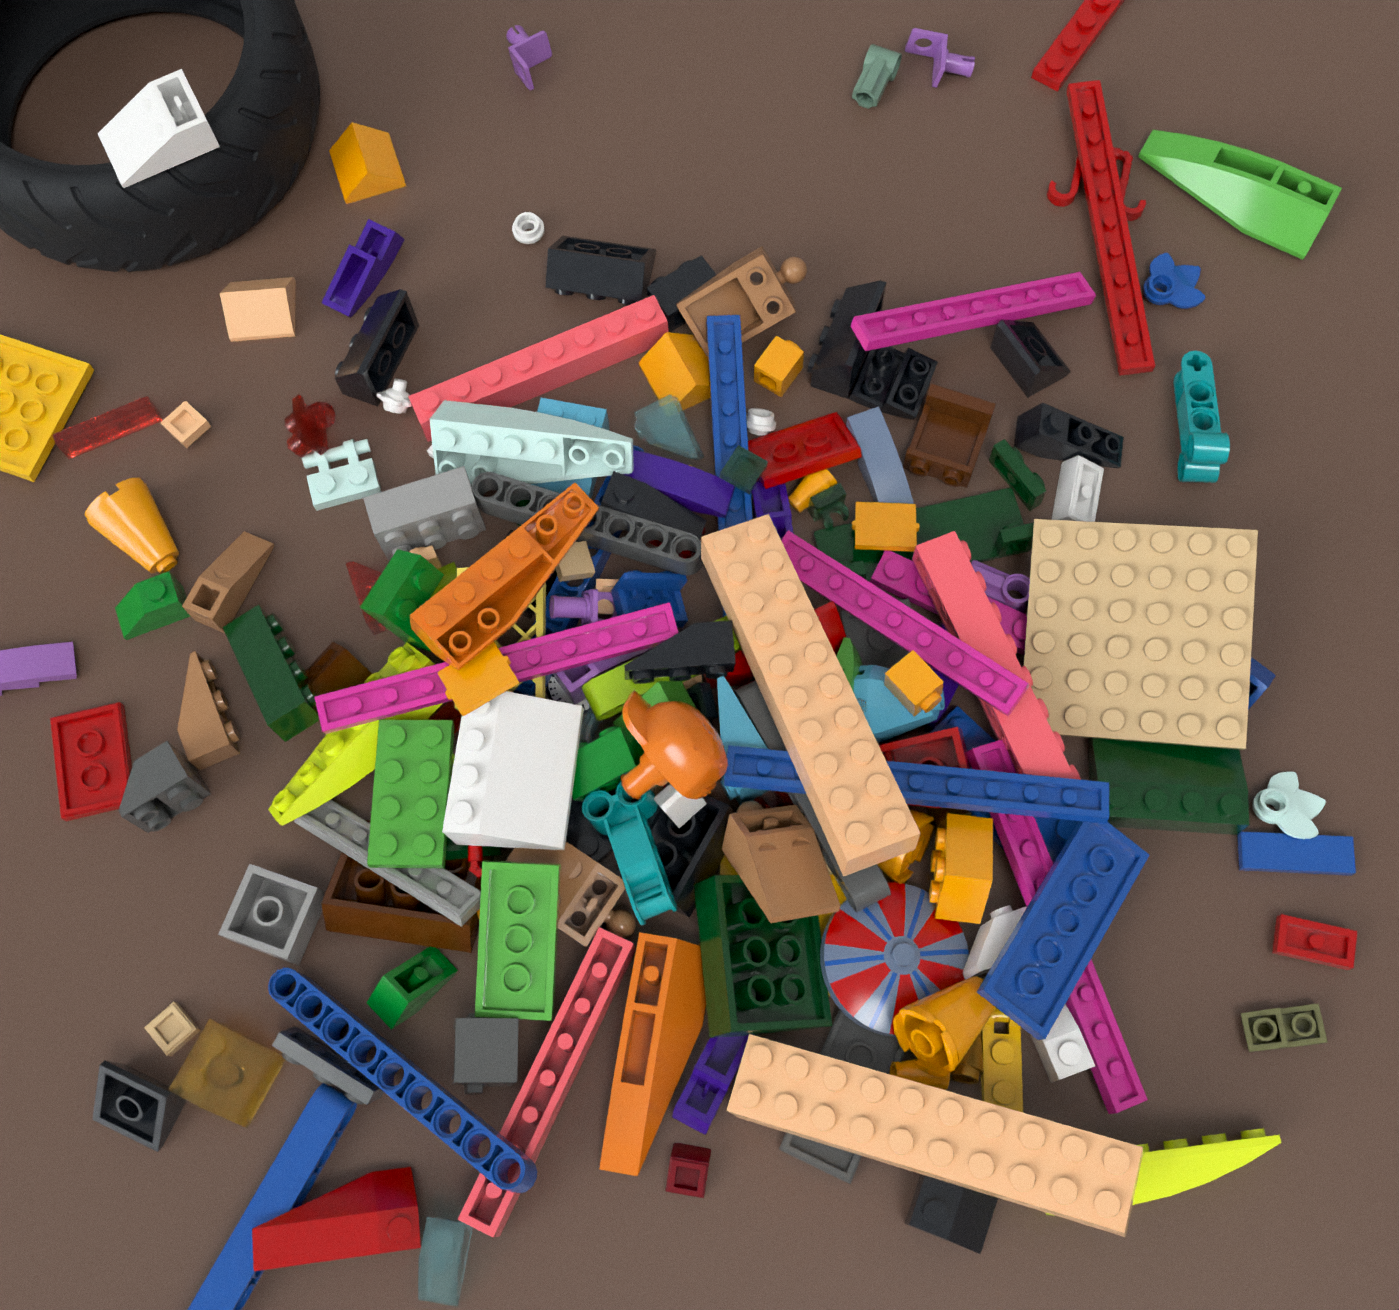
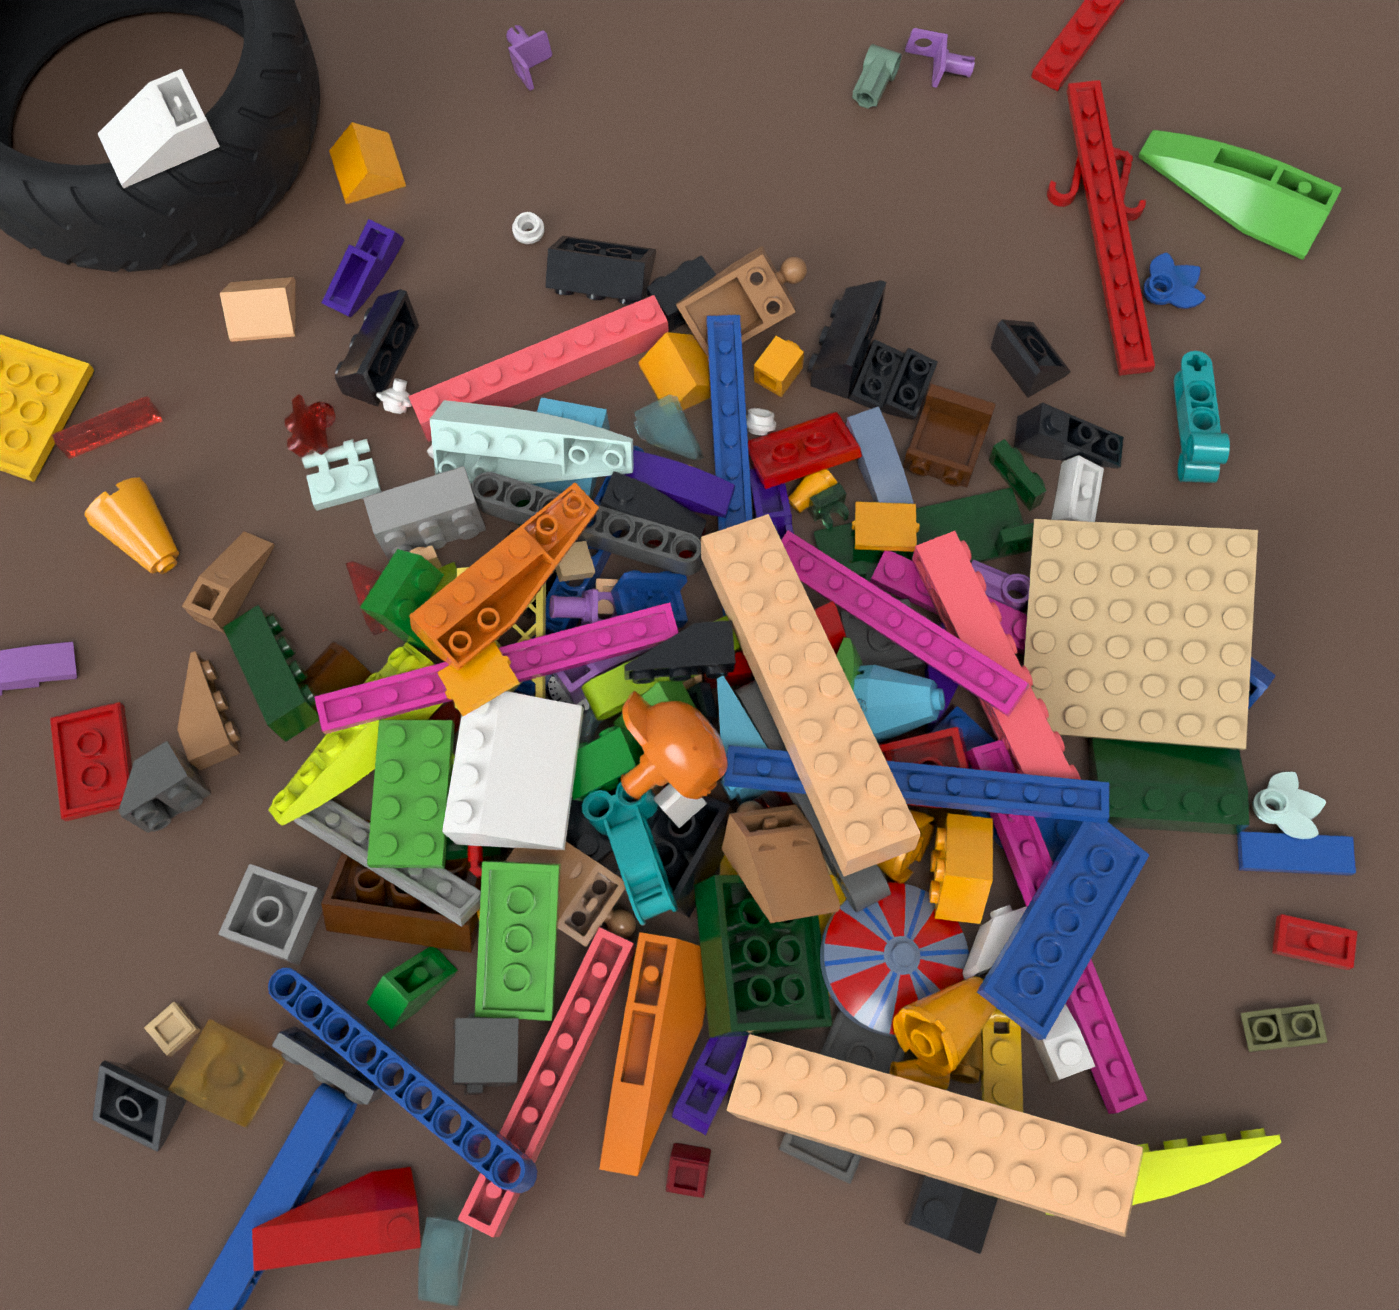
green slope [115,571,190,640] -> none
light nougat plate [161,401,211,449] -> none
clear green tile [720,445,768,495] -> none
dark pink plate [850,272,1096,351] -> none
light orange brick [884,650,944,717] -> none

